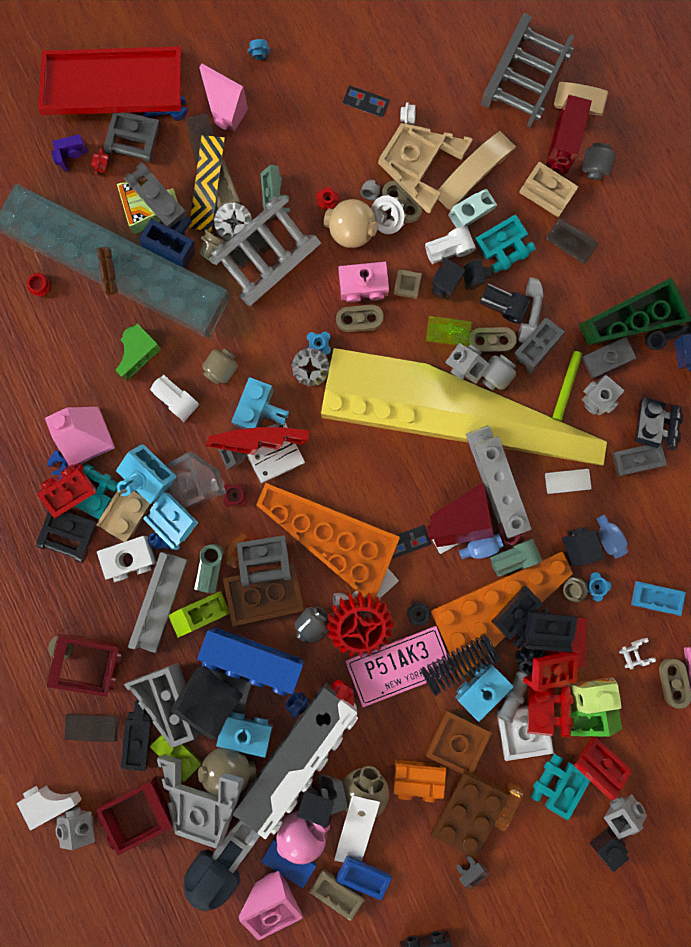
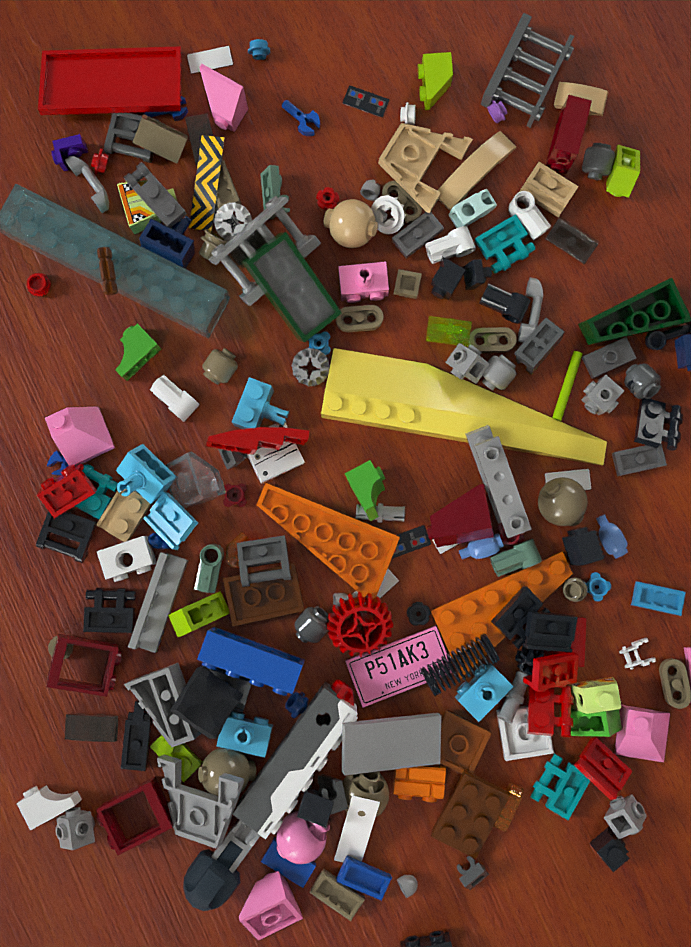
none -> light grey bar [65,156,109,213]
none -> black plate [83,588,136,633]
none -> dark tan hinge [132,114,188,163]
none -> white sticker [187,46,233,73]
none -> clear brick [242,232,342,342]
none -> blue bar [282,100,320,136]
none -> light grey tile [342,713,441,775]
none -> bright green arch [345,460,385,521]
none -> light grey pin [356,503,405,523]
none -> flat silver plate [392,212,444,259]
none -> light grey hinge [397,875,418,898]
none -> lime slope [418,52,453,110]
none -> medium lavender plate [487,100,507,124]
none -> white piece [508,191,551,240]
none -> dark tan brick [538,477,588,526]
none -> lime arch [606,145,640,198]
none -> bright pink slope [614,705,670,762]
none -> dark grey head [624,363,661,399]

